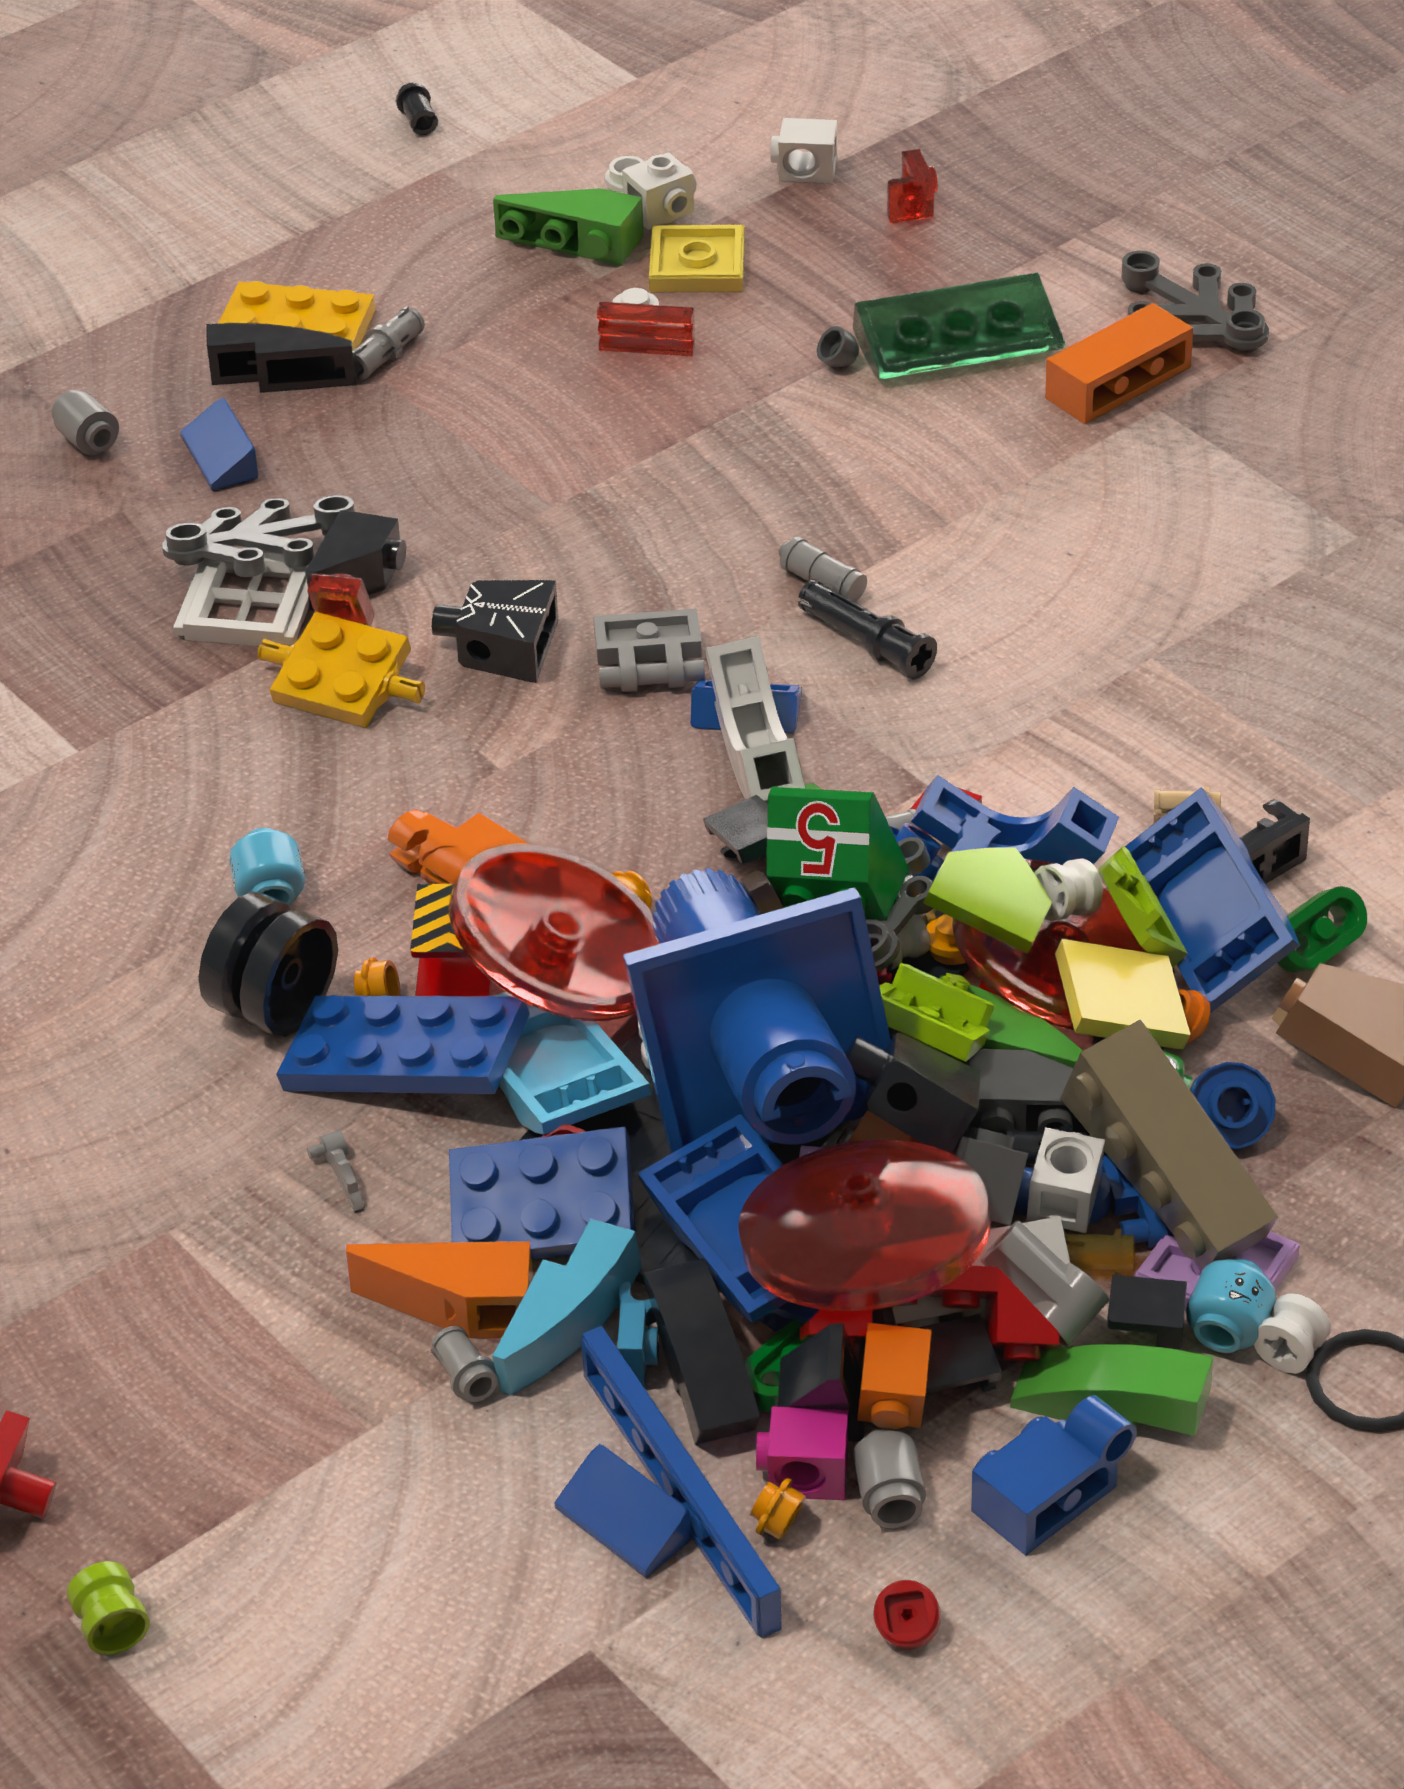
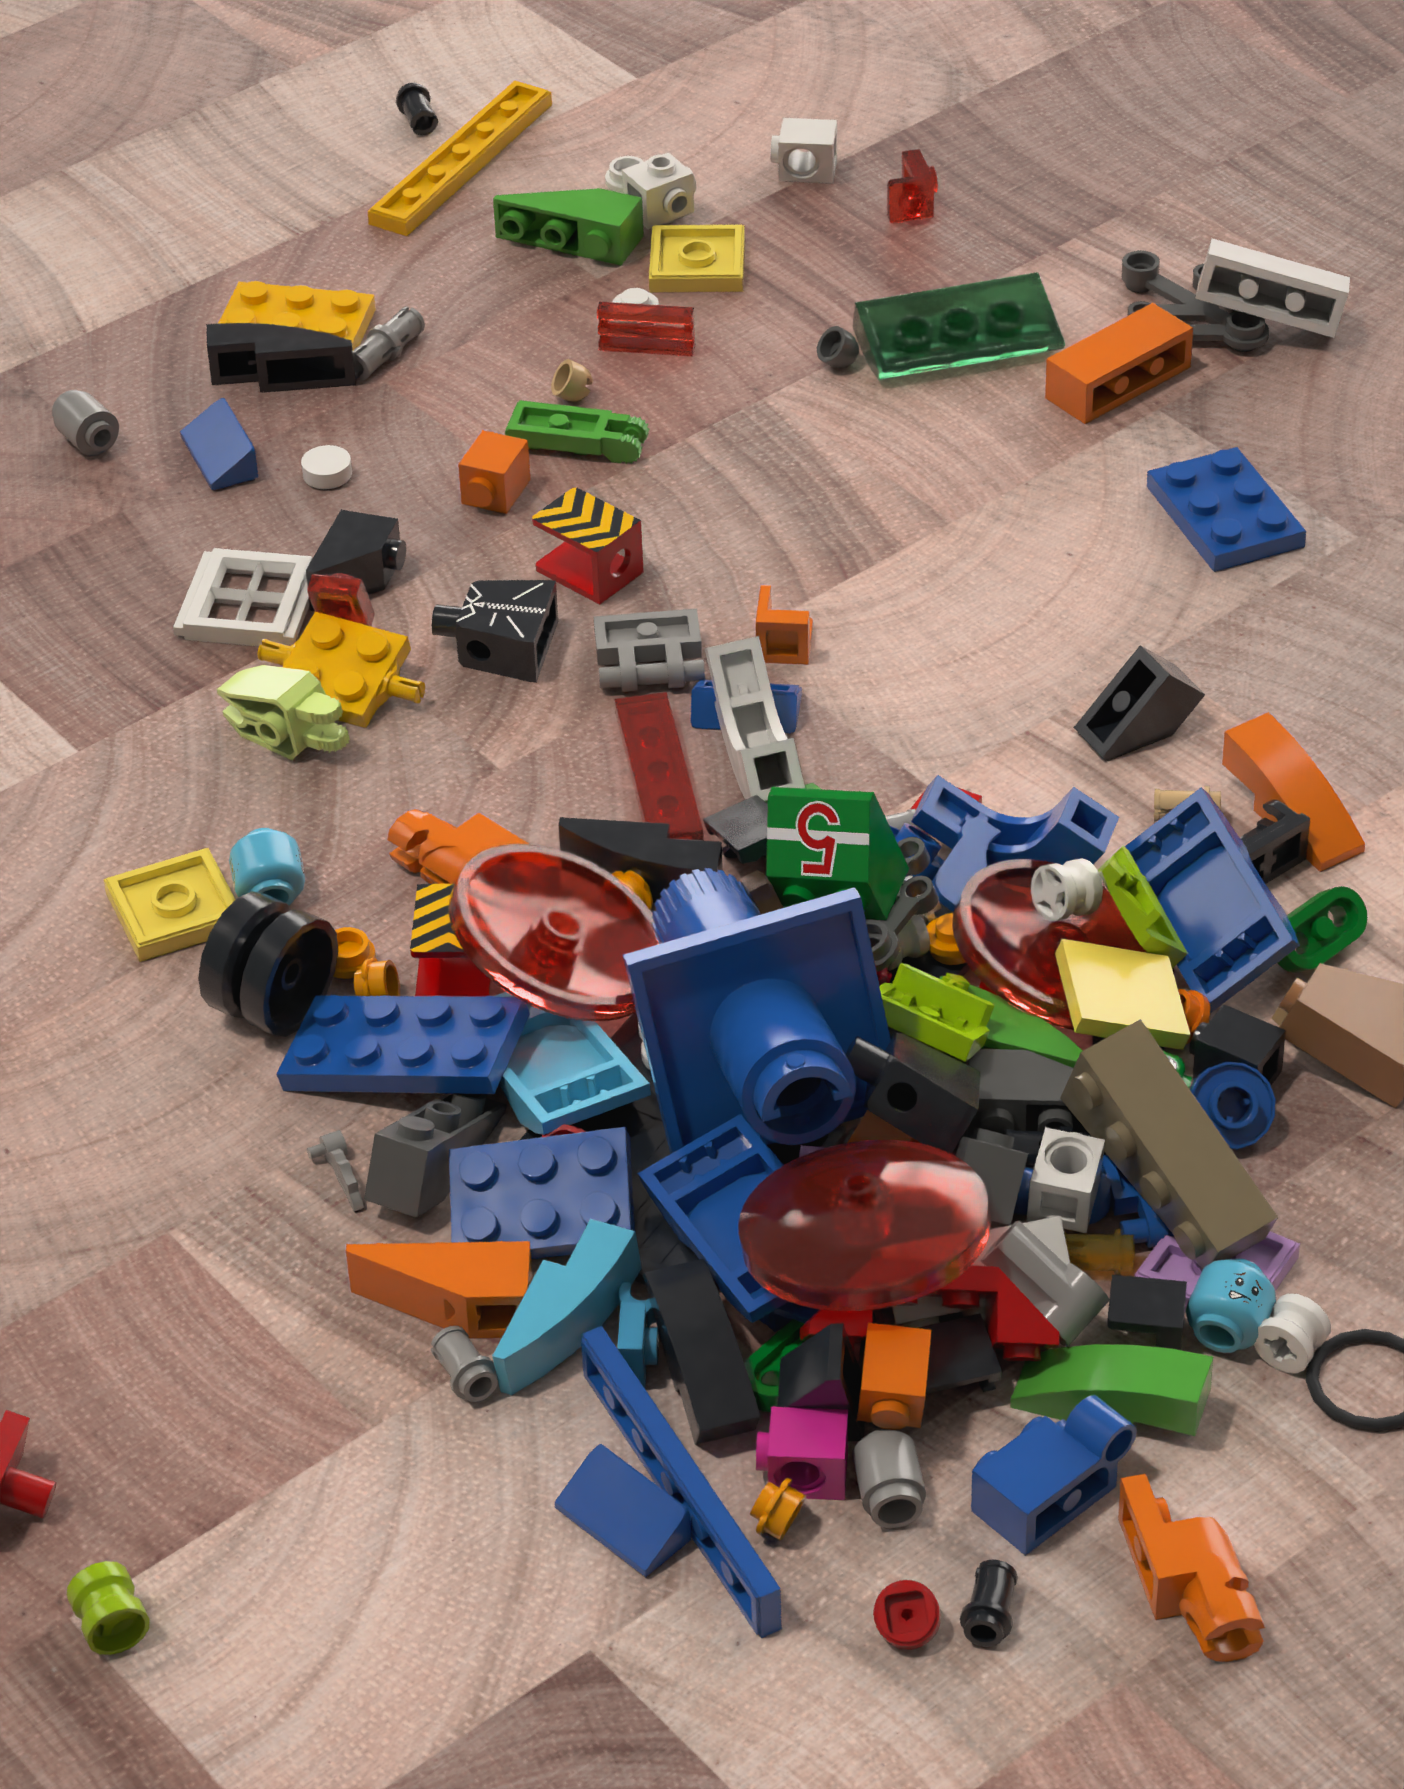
dark grey plant [162,495,355,577] -> none
light grey piece [779,536,867,602] -> none
black pin [798,580,937,679] -> none
lime slope [923,847,1052,954] -> none
none -> light yellow tile [104,848,235,962]
none -> yellowish green hinge [217,665,350,760]
none -> white tile [301,445,352,489]
none -> light orange plate [333,927,376,979]
none -> dark grey slope [364,1093,507,1218]
none -> yellow tile [367,80,552,237]
none -> orange brick [458,430,531,514]
none -> bright green hinge [505,400,650,464]
none -> piece [532,487,644,605]
none -> tan hinge [551,359,593,402]
none -> black slope [558,817,723,903]
none -> clear red tile [615,692,704,841]
none -> orange panel [756,585,813,665]
none -> black pin [960,1559,1018,1647]
none -> black slope [1073,645,1205,761]
none -> orange plate [1118,1473,1265,1662]
none -> blue plate [1147,447,1306,572]
none -> black brick [1189,1004,1286,1085]
none -> white brick [1195,239,1350,338]
none -> orange slope [1222,712,1365,872]

